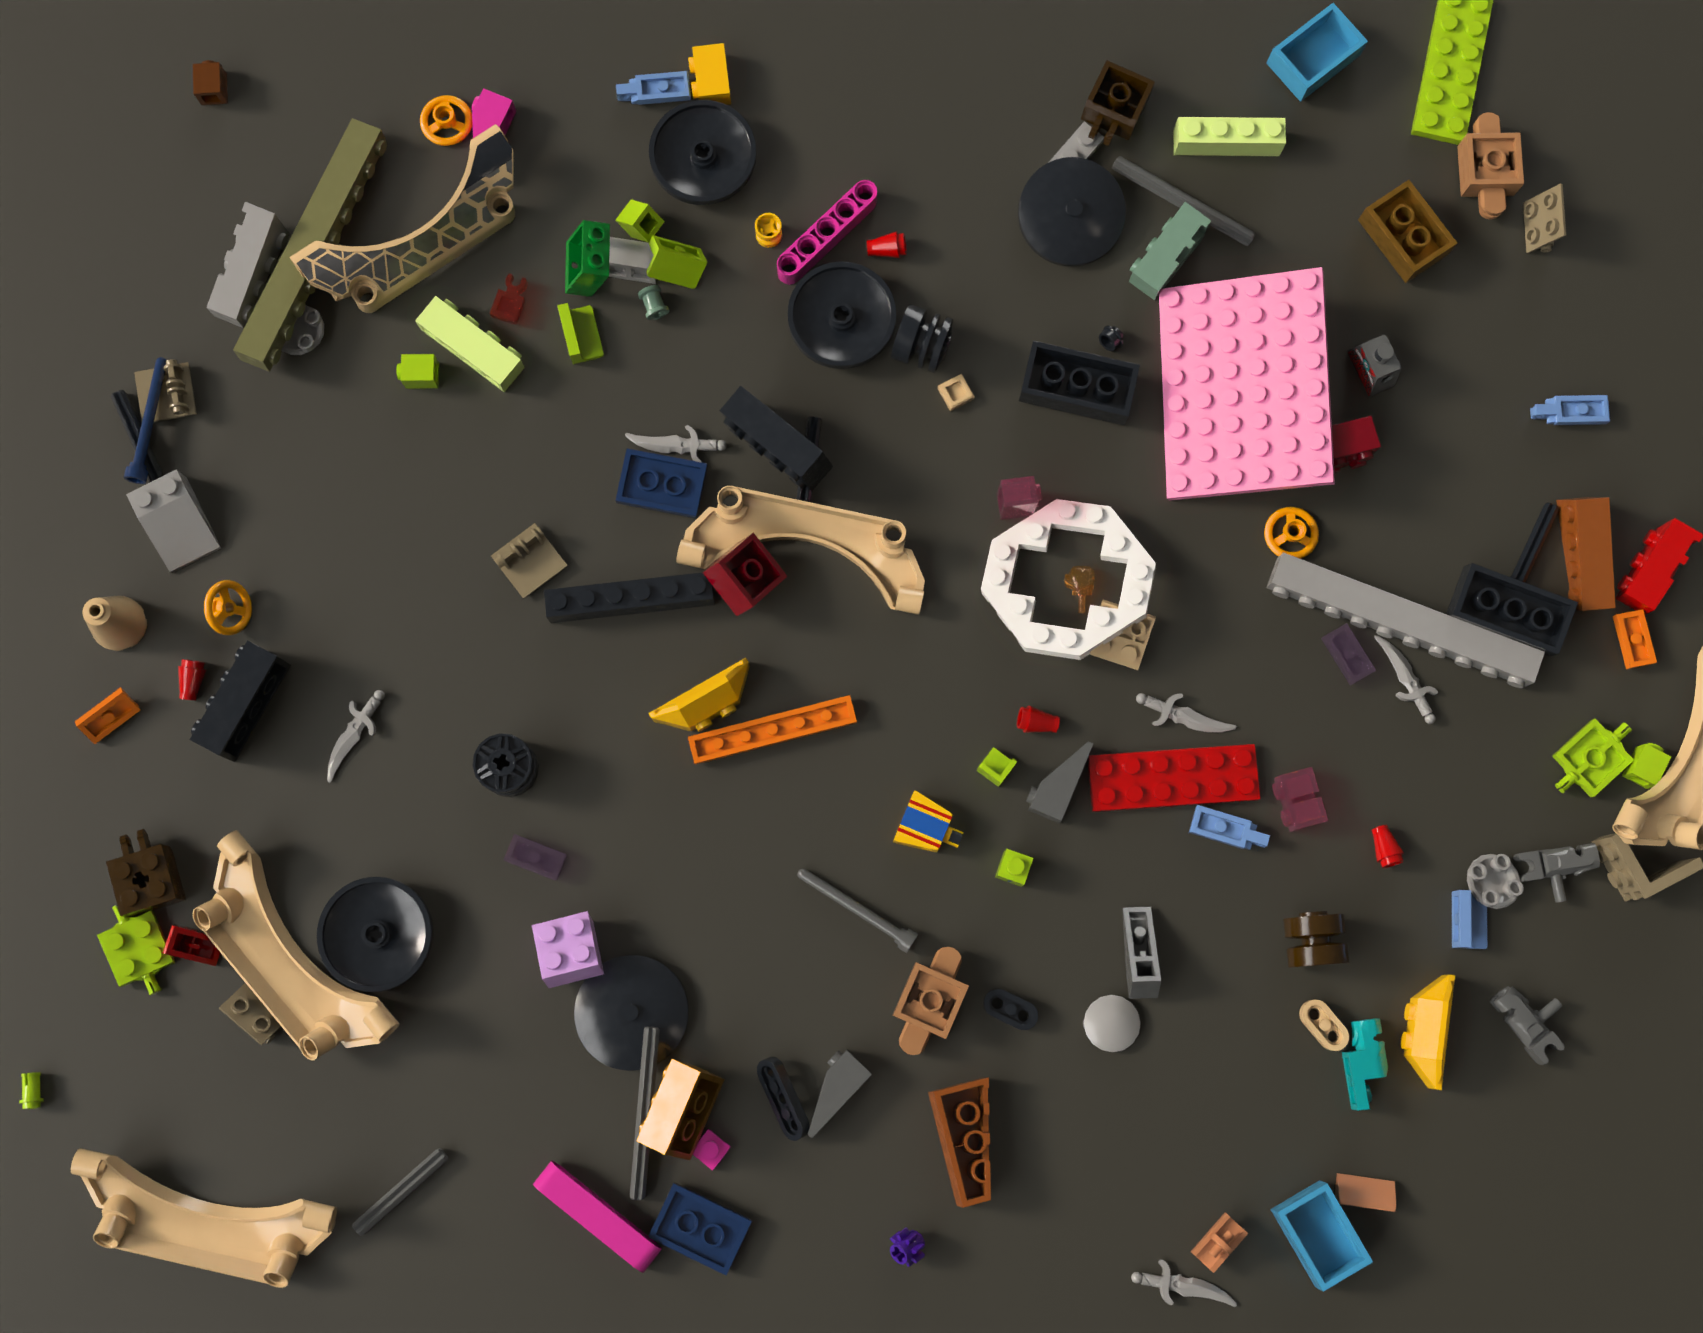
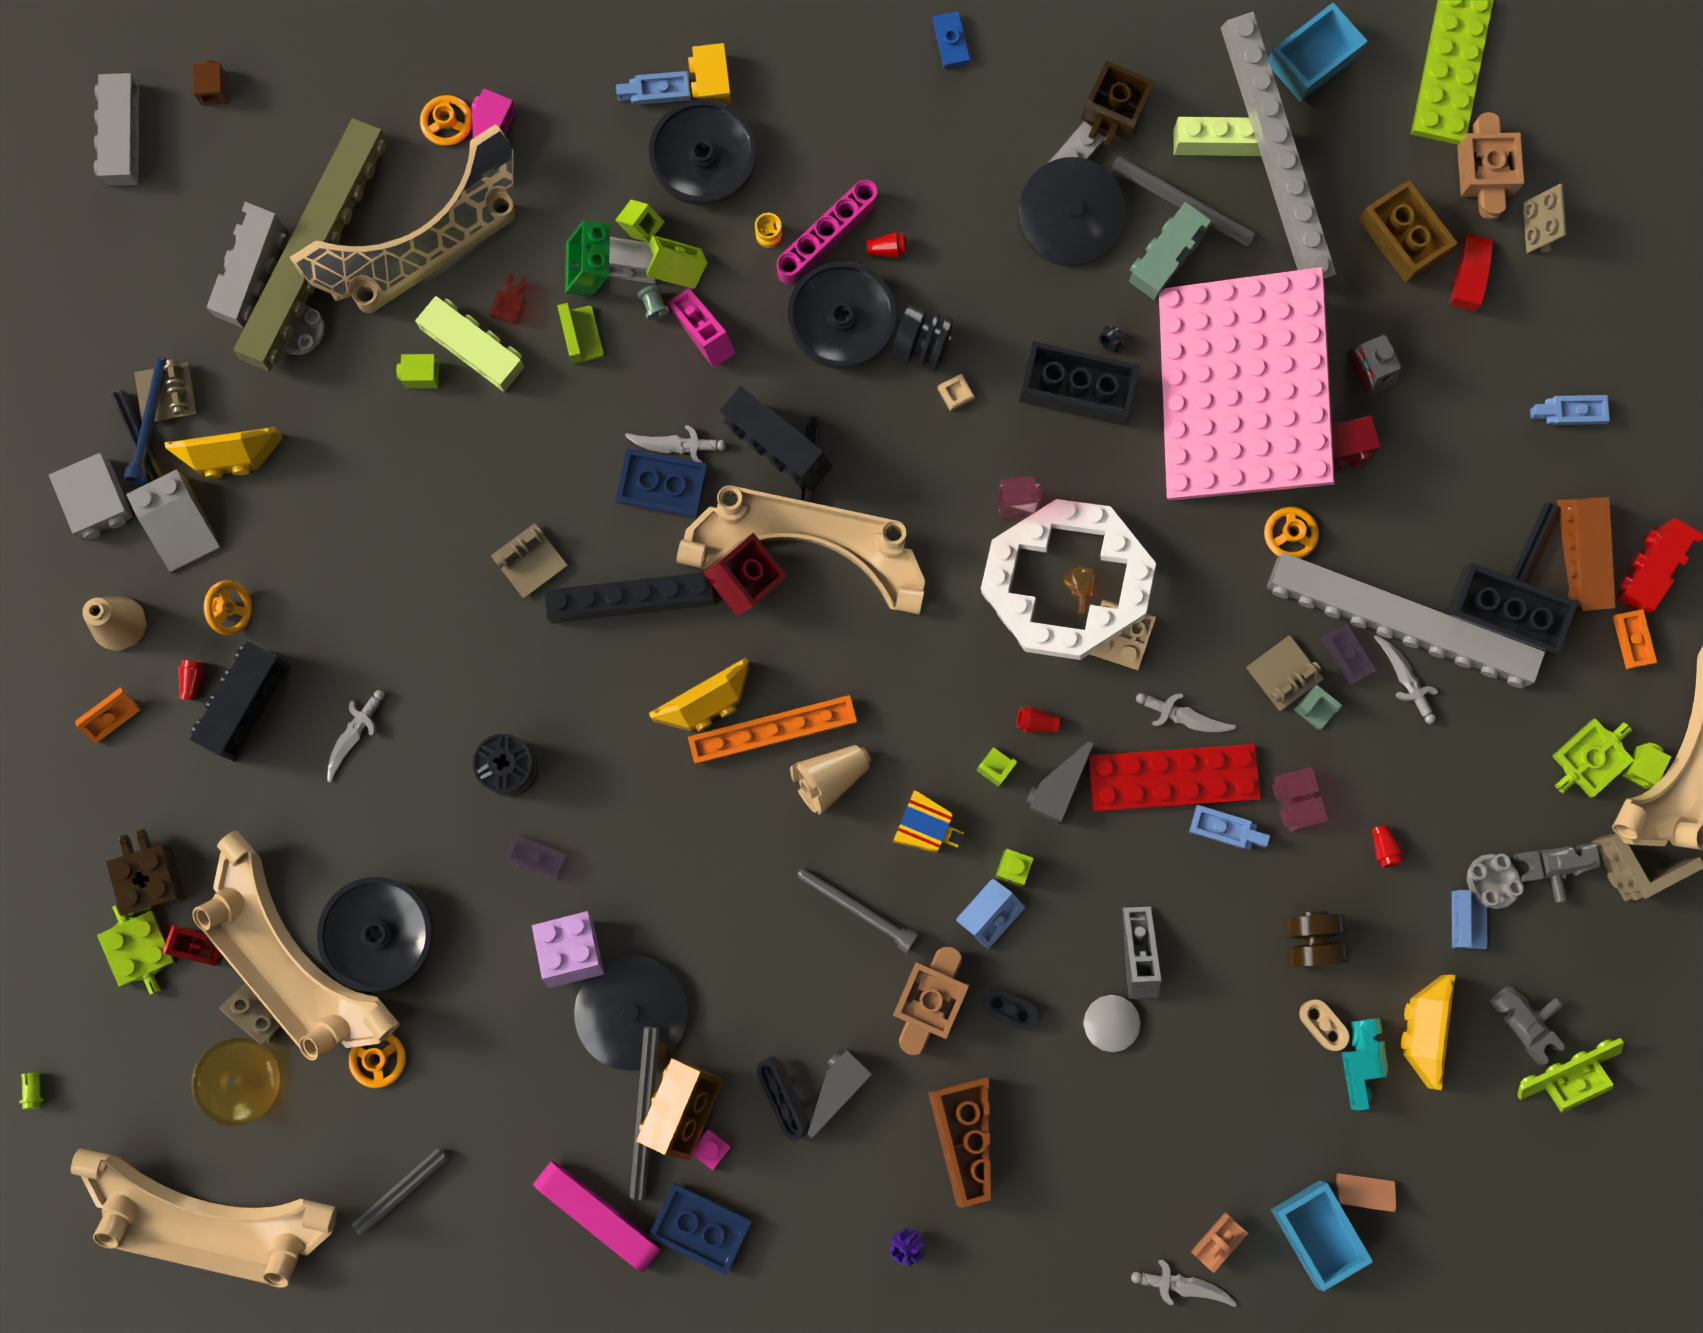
none -> light grey brick [49,453,133,540]
none -> light grey brick [94,73,139,186]
none -> yellow wedge [165,427,282,479]
none -> clear yellow dish [191,1038,280,1126]
none -> light orange piece [349,1034,406,1088]
none -> dark pink slope [667,288,736,368]
none -> tan cone [790,745,871,814]
none -> blue plate [932,11,970,69]
none -> medium blue panel [956,879,1026,949]
none -> light grey brick [1221,12,1336,279]
none -> dark tan hinge [1246,635,1323,711]
none -> sand green panel [1294,685,1342,730]
none -> red slope [1449,233,1493,312]
none -> lime bracket [1517,1038,1624,1113]

